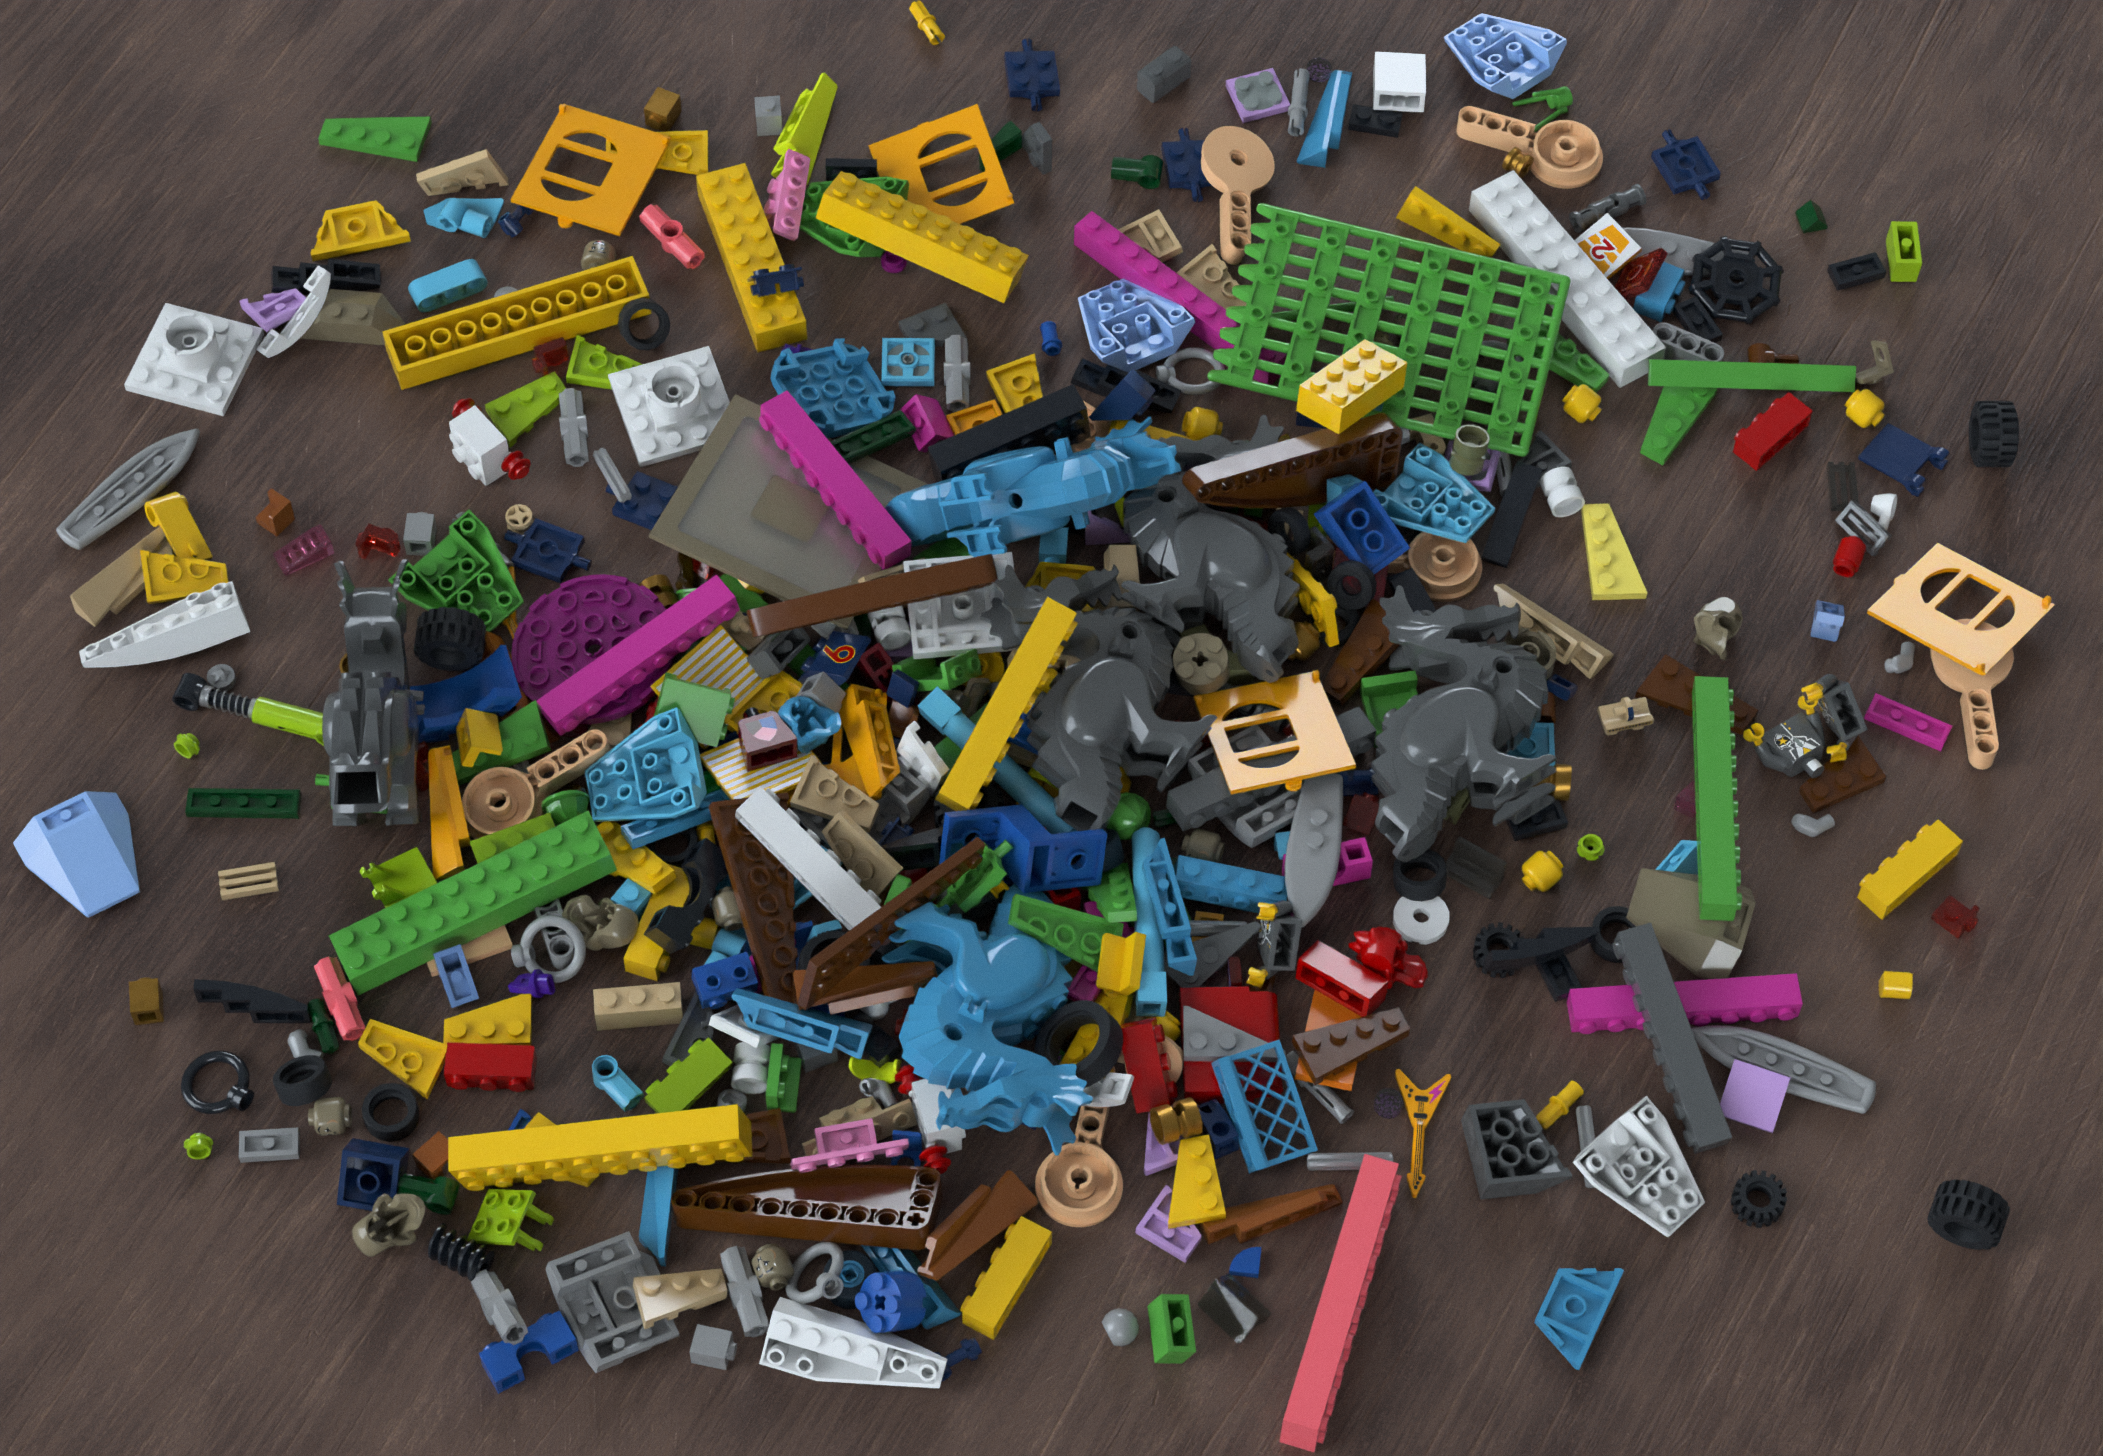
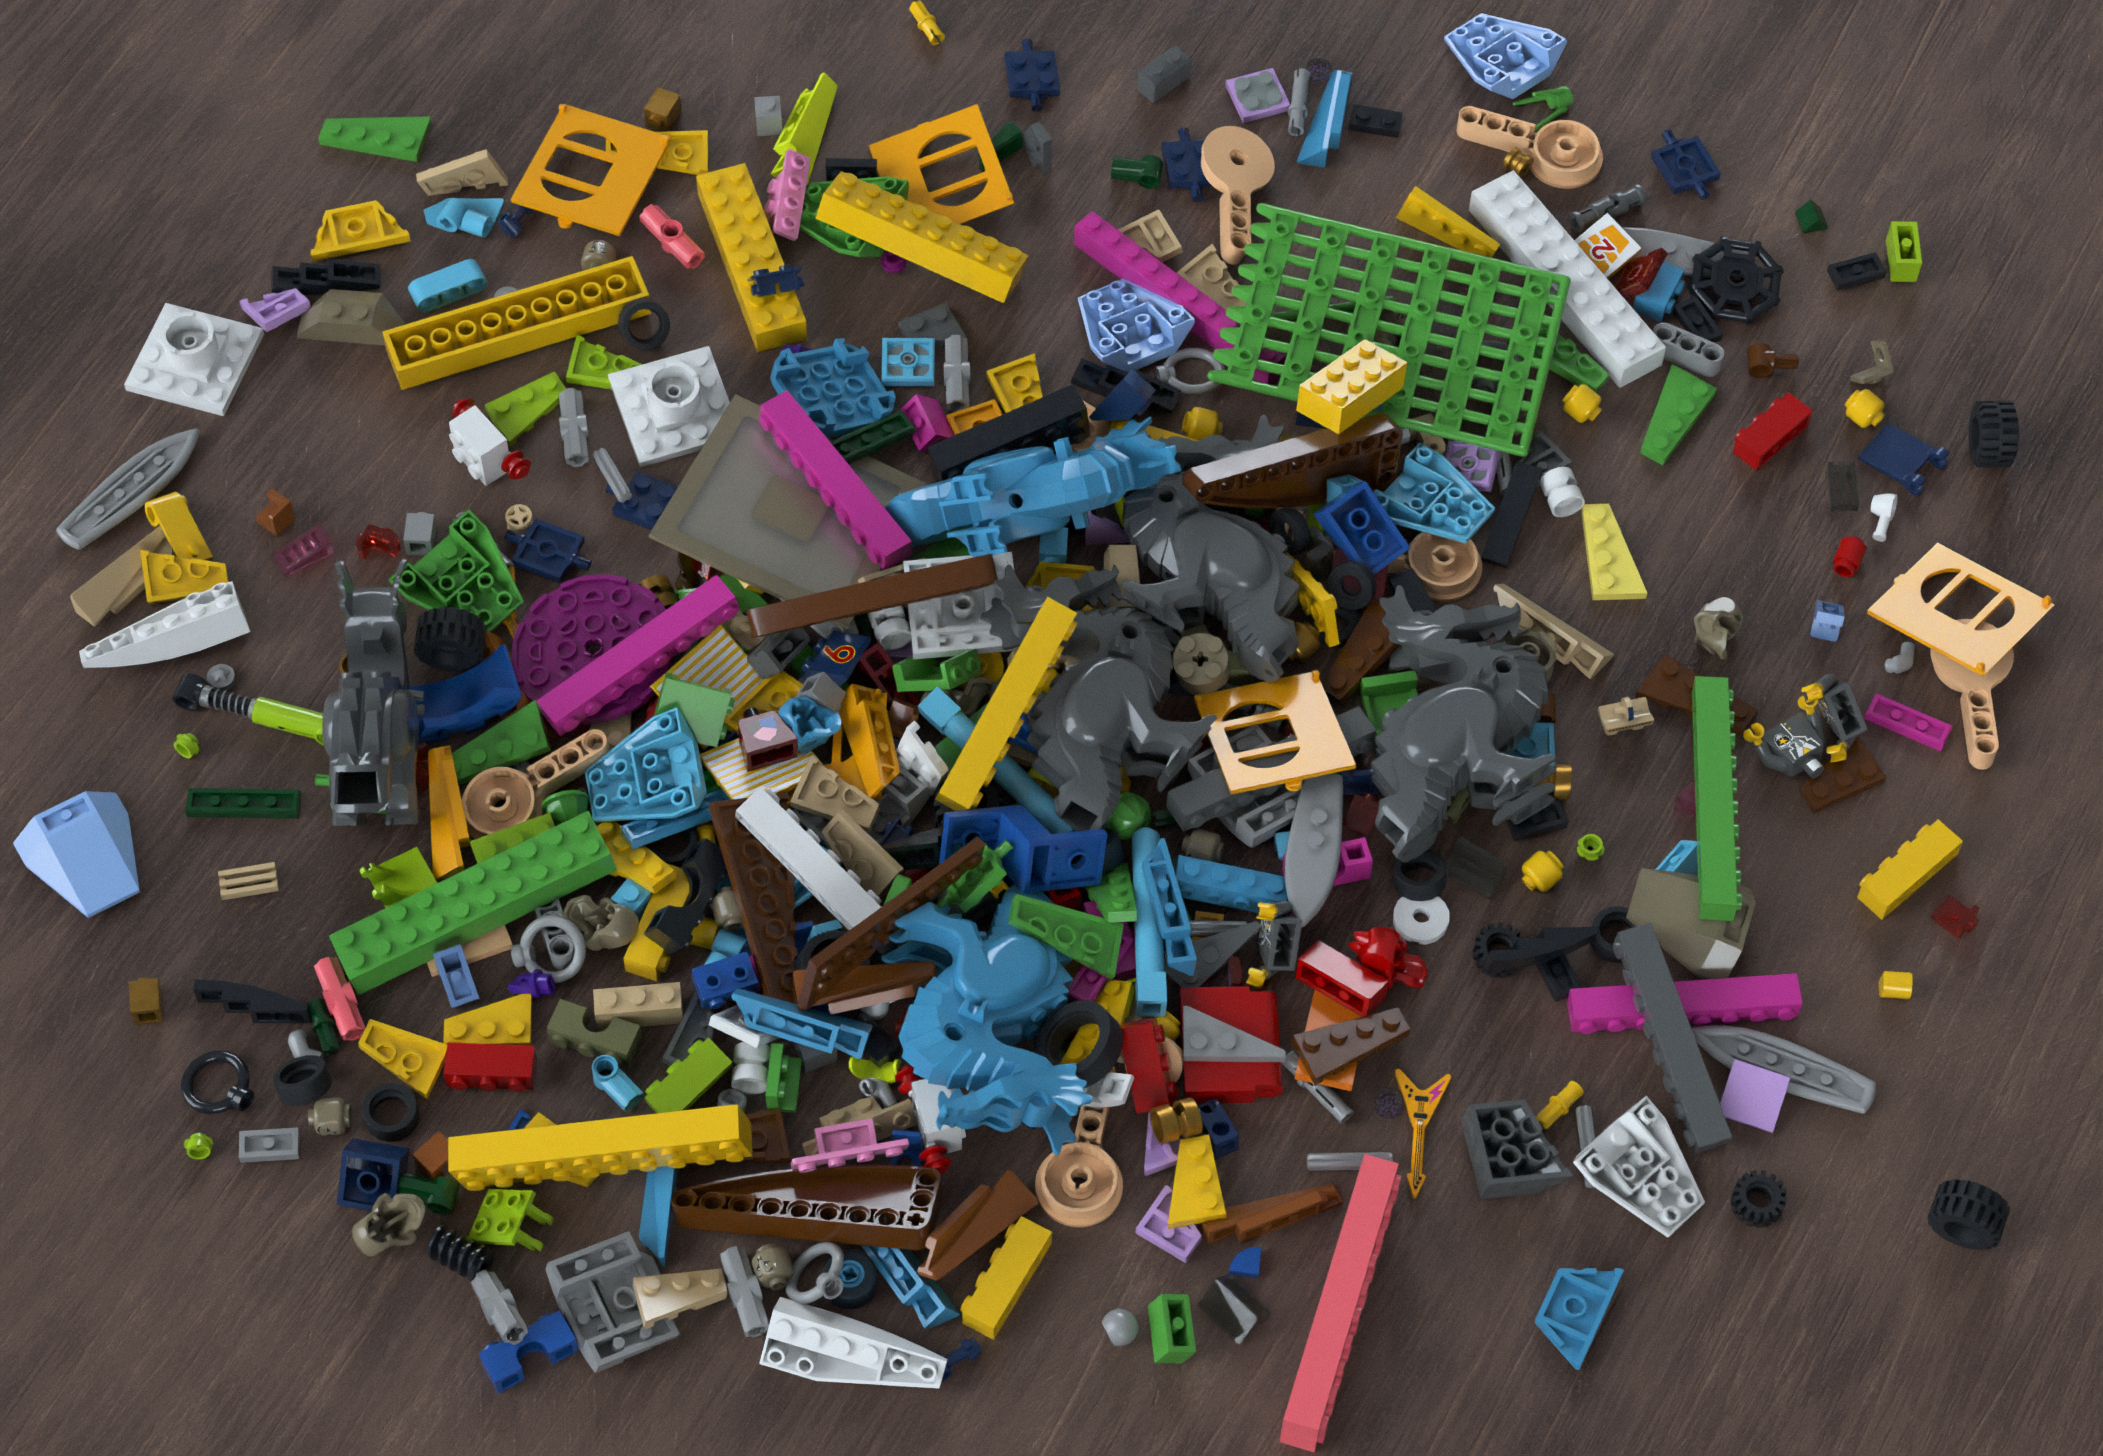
white slope [256,265,331,358] -> none
yellow panel [456,708,503,768] -> none
clear red bracket [531,337,569,377] -> none
light grey brick [690,1324,737,1370] -> none
blue brick [855,1270,926,1333] -> none
dark blue tile [886,669,920,708] -> none
blue pin [1040,321,1062,356] -> none
yellow panel [1096,932,1146,996] -> none
dark azure fence [1211,1039,1318,1174] -> none
white brick [1373,52,1426,112] -> none
olive wheel [1449,425,1490,476] -> none
dark blue tile [1547,674,1578,701] -> none
bright green tile [1648,359,1856,392] -> none
light grey arm [1792,813,1835,837] -> none
dark grey tile [1835,500,1892,556] -> none
none -> olive arch [547,999,642,1067]

